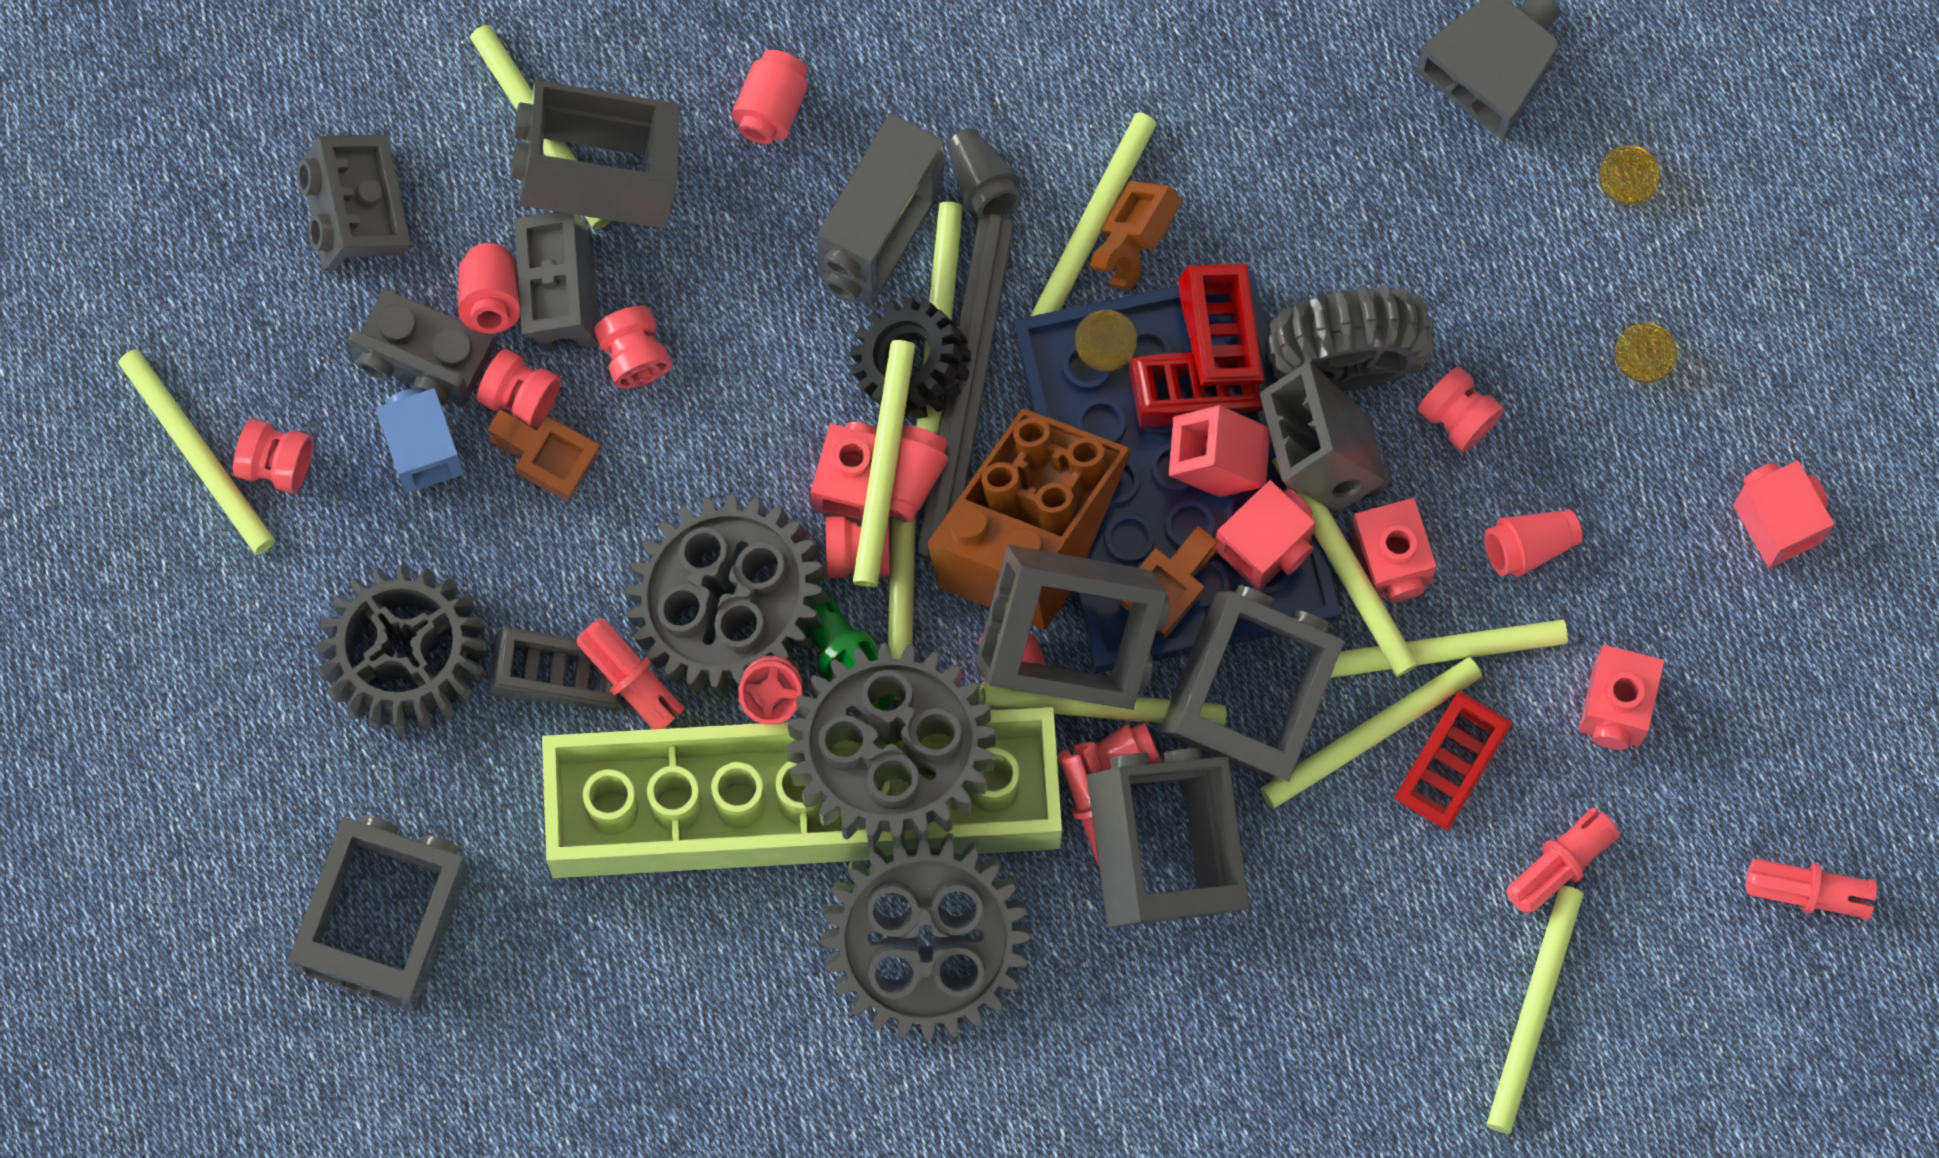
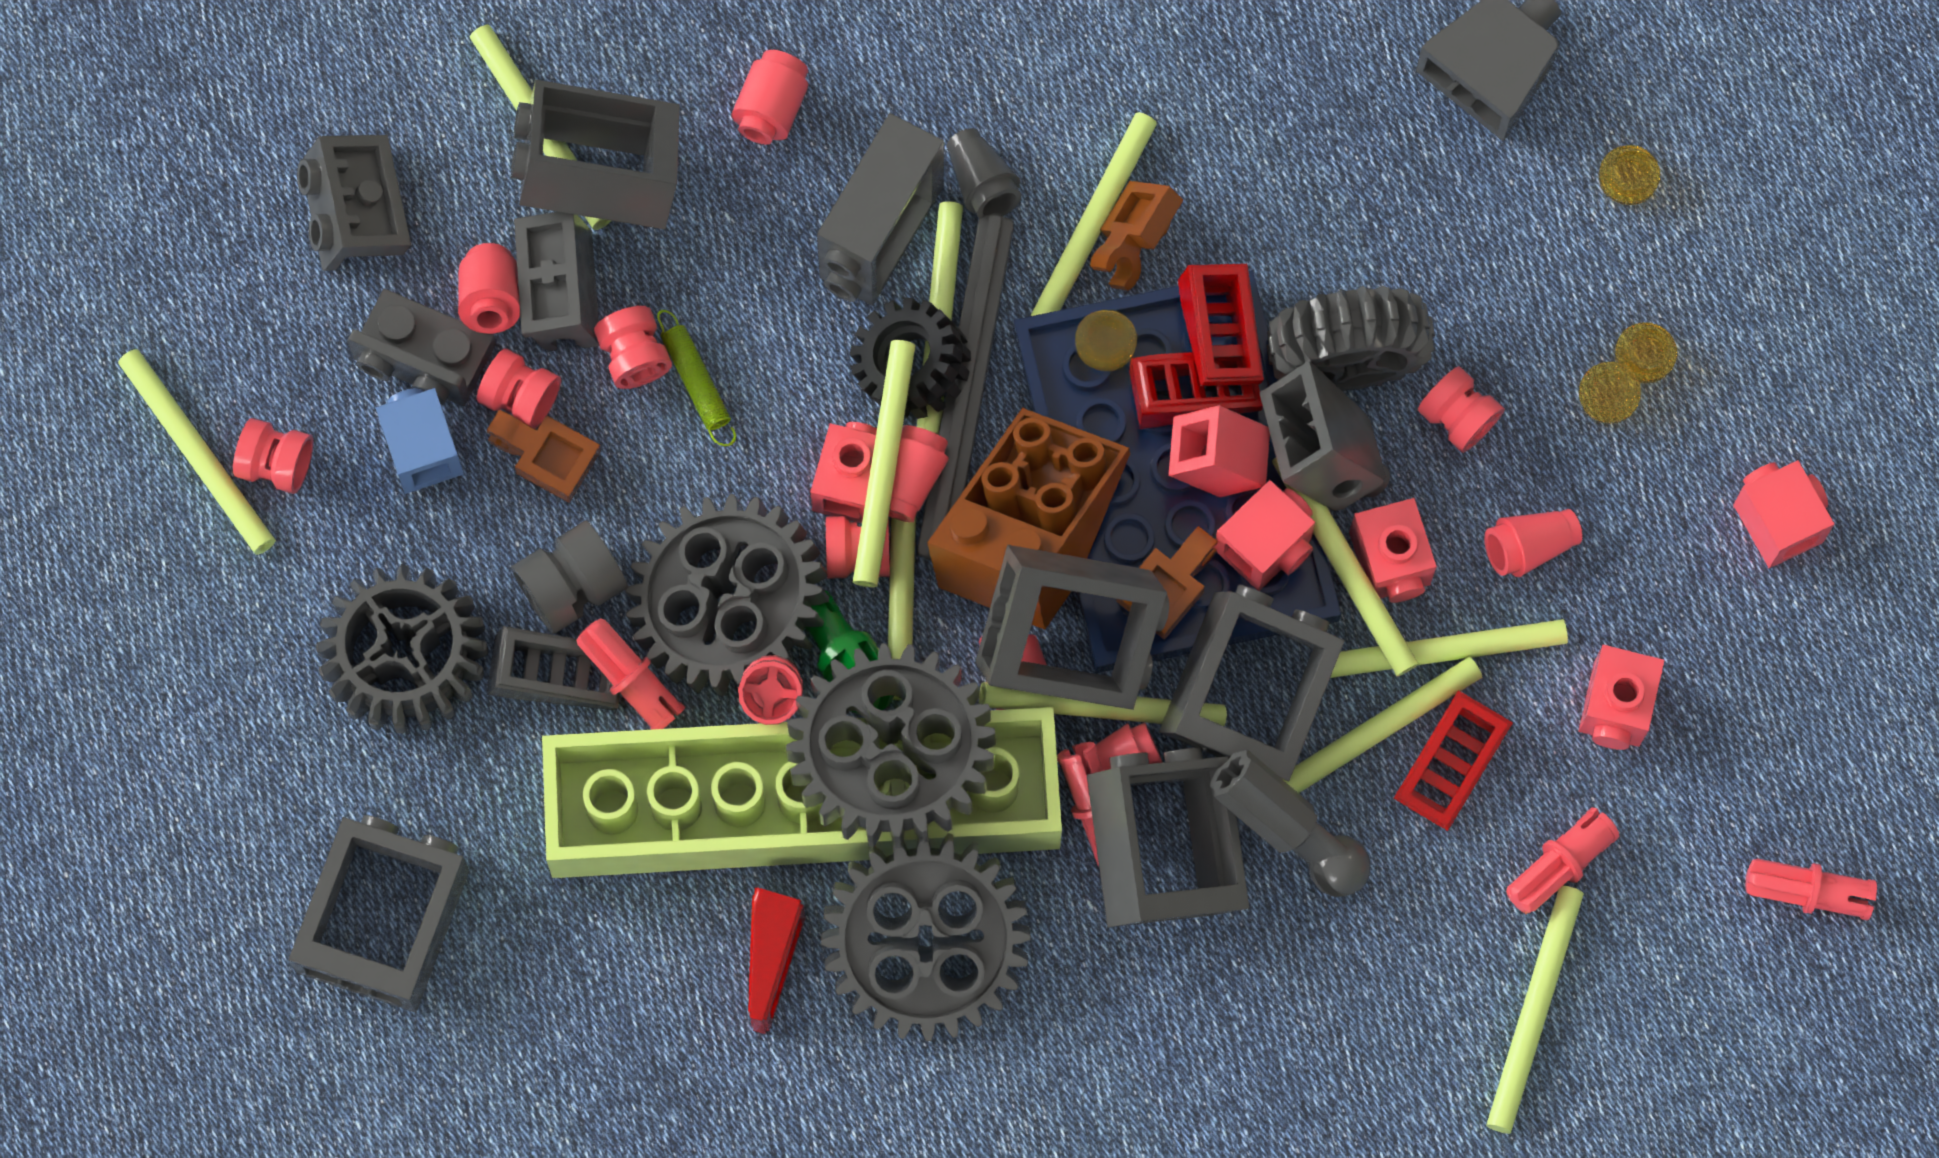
none -> dark grey wheel [510,520,628,634]
none -> lime piece [657,310,736,447]
none -> red slope [748,888,806,1035]
none -> dark grey piece [1209,749,1371,897]
none -> clear yellow plate [1579,362,1641,424]

